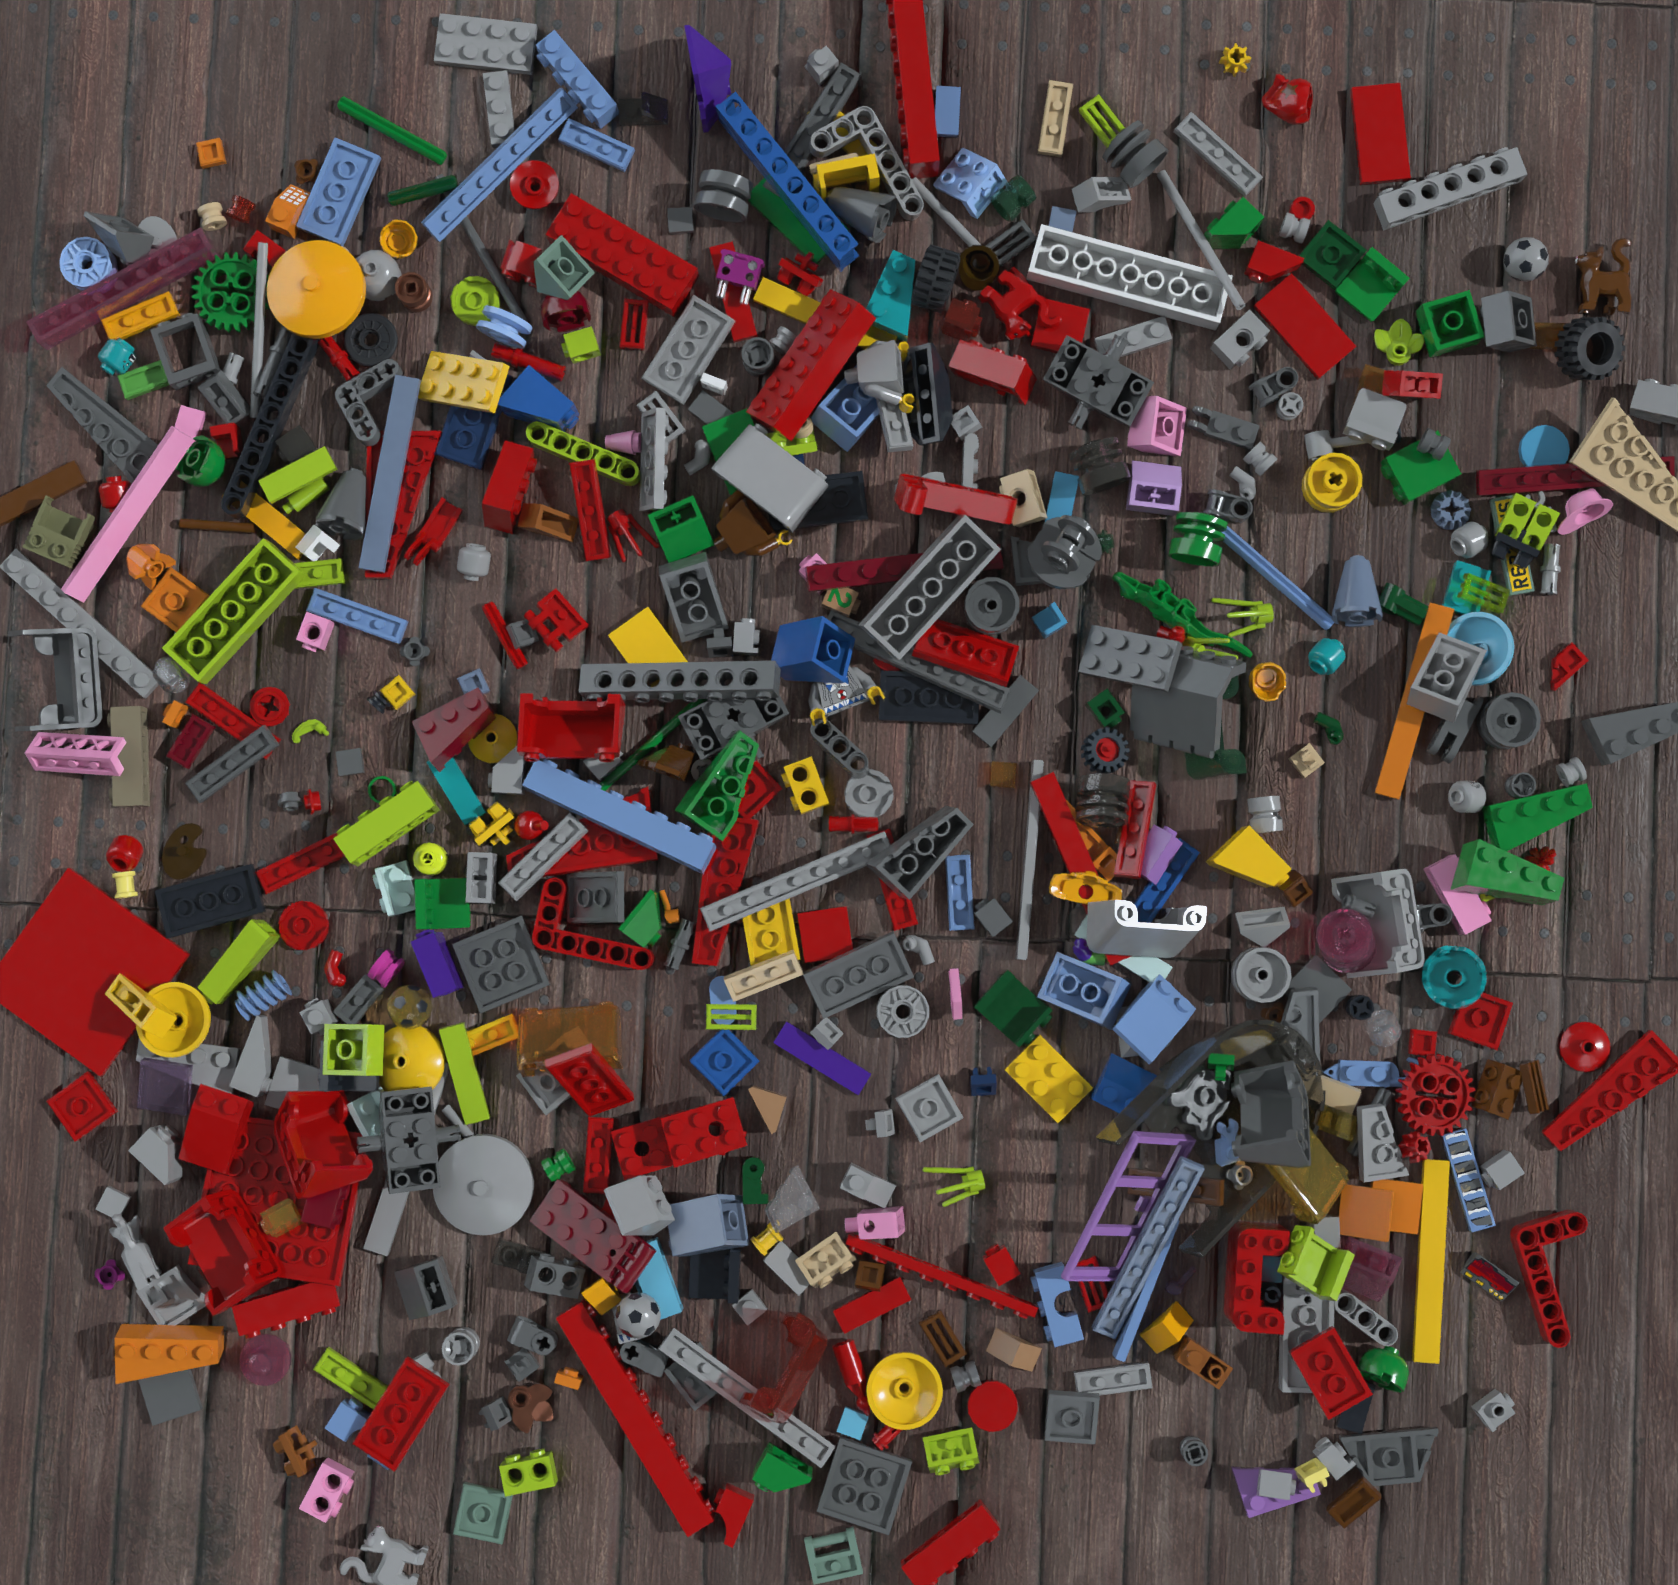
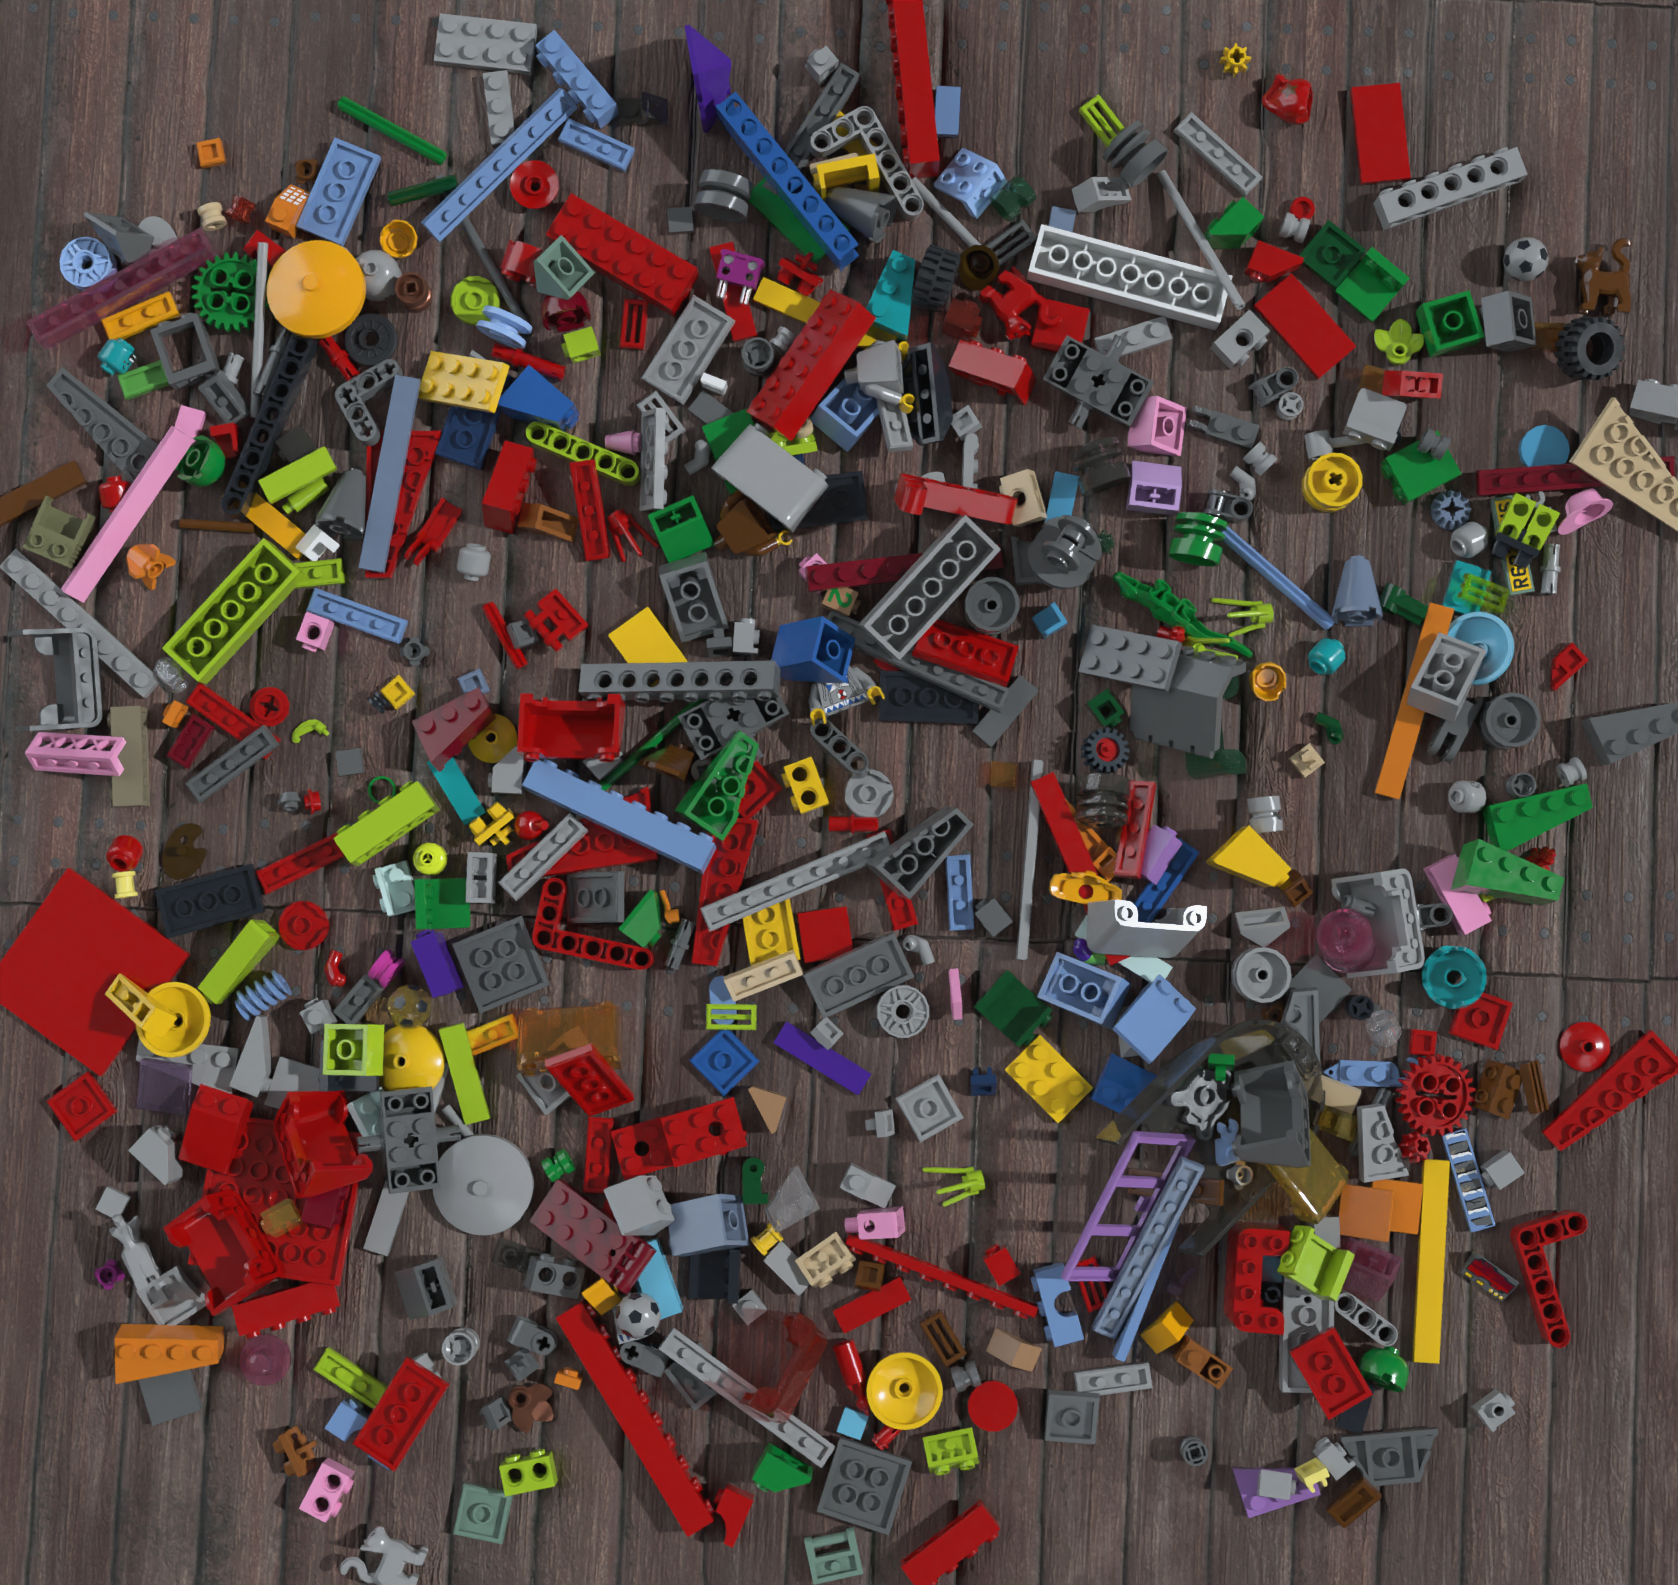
orange tile [141,567,210,632] -> none
tan tile [1037,80,1073,157] -> none

